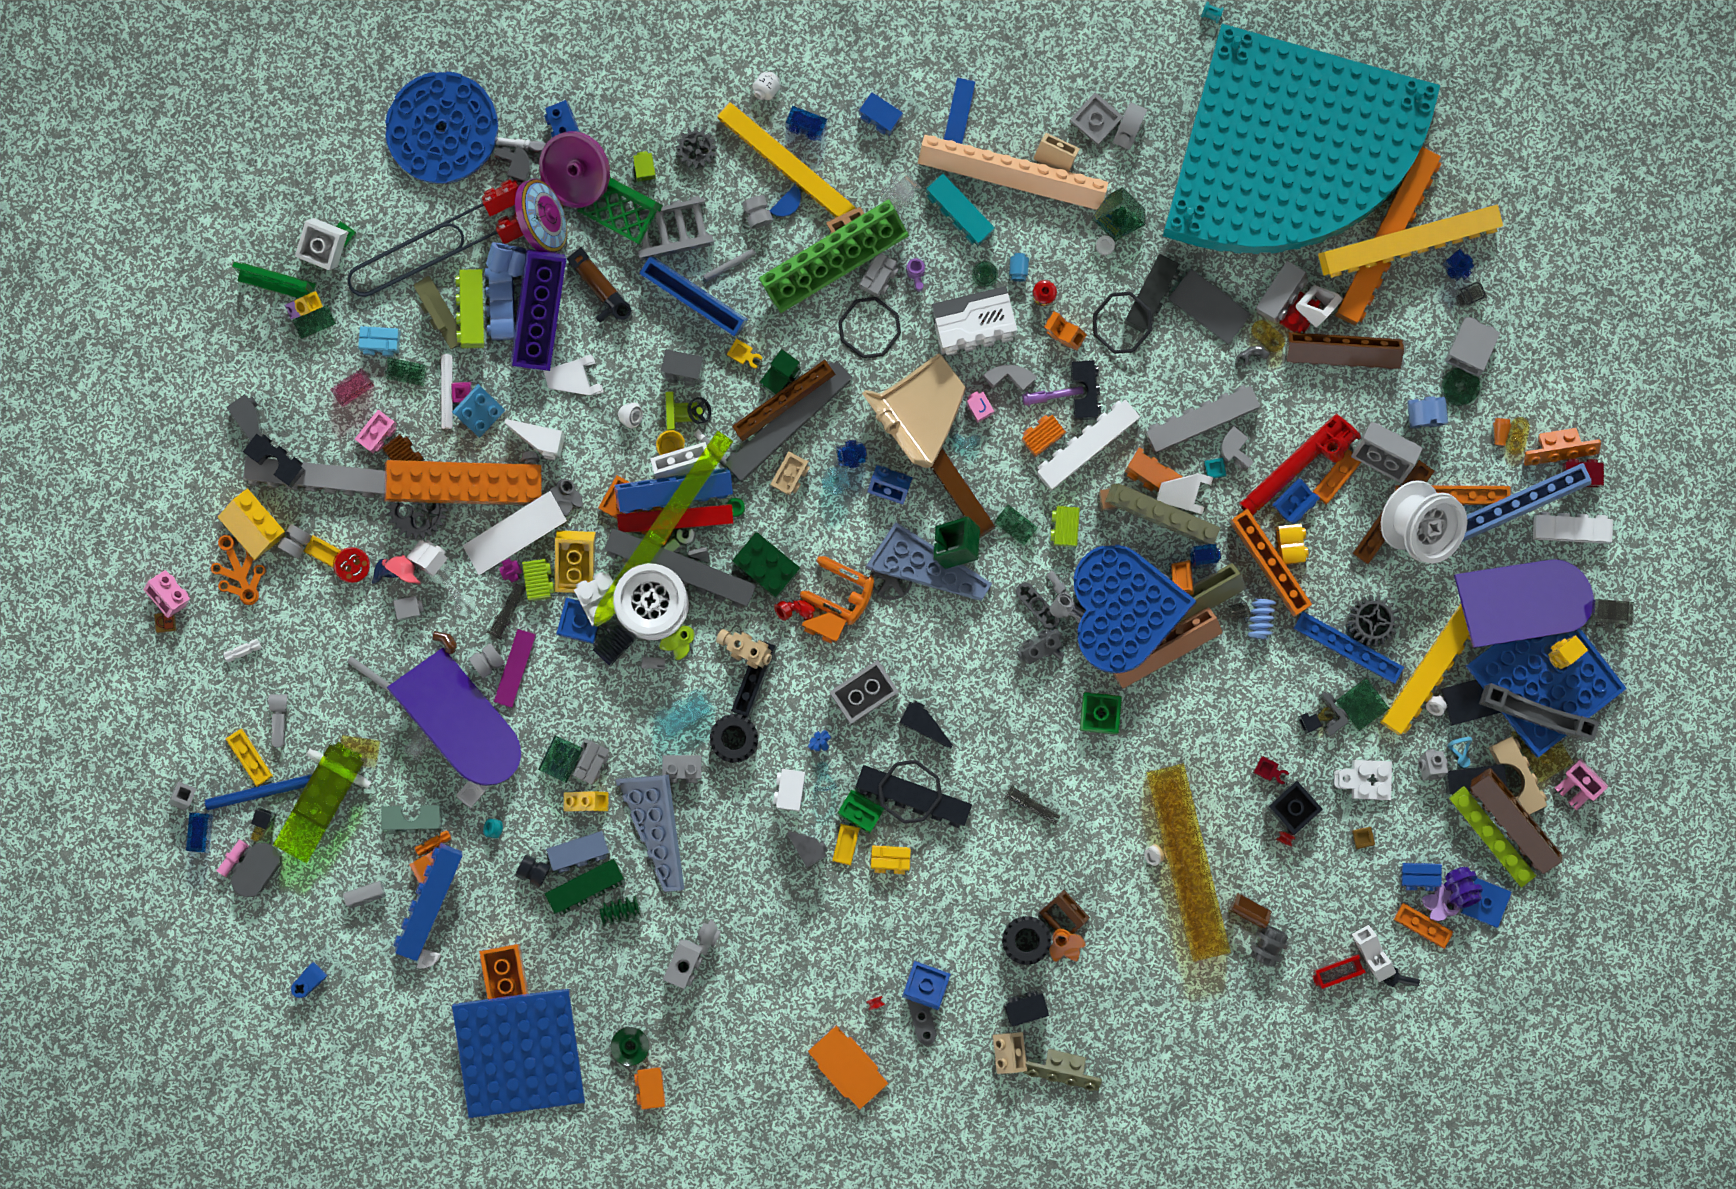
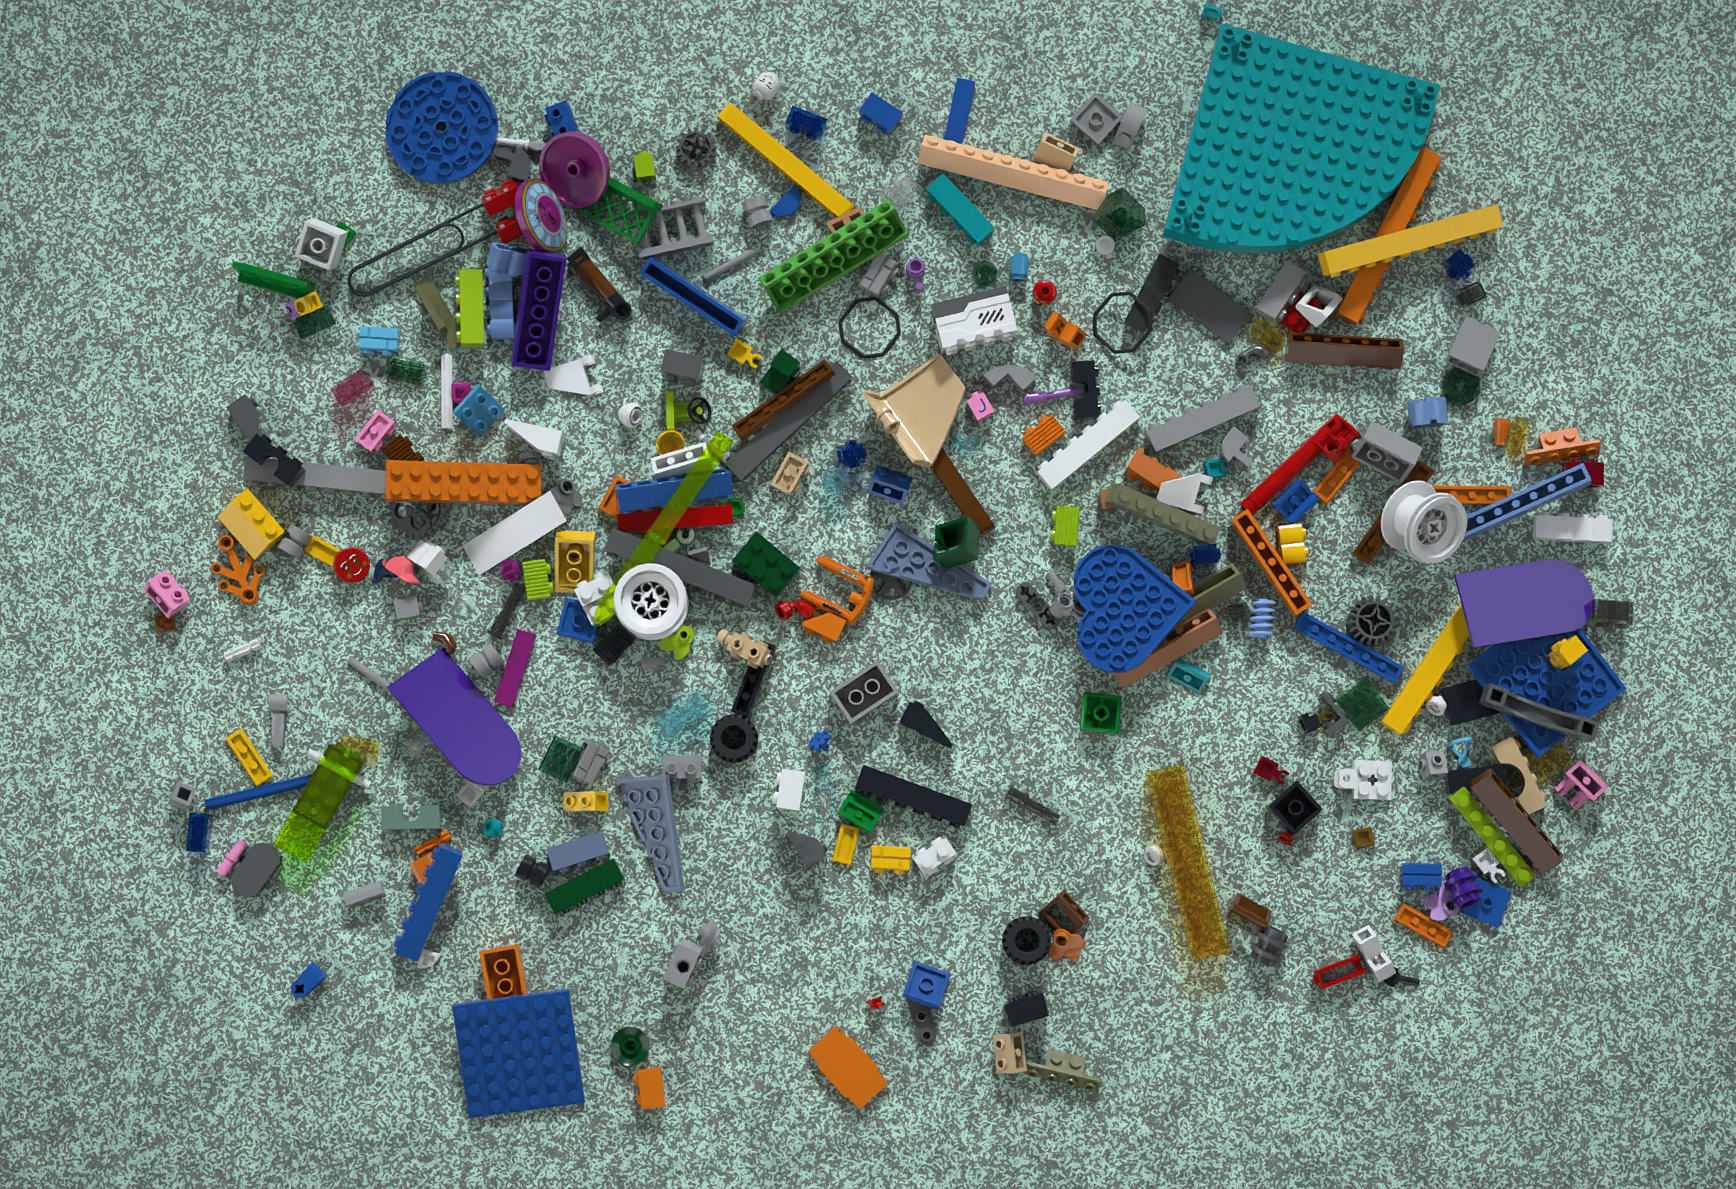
black piece [250,807,276,842] -> none
dark green piece [599,896,641,927] -> none
black piece [878,760,942,824] -> none
clear green hinge [994,504,1038,546] -> none
dark grey brick [1016,629,1065,665] -> none
none -> white brick [913,837,956,876]
none -> teal slope [1166,658,1211,694]
none -> white plate [1472,847,1505,883]

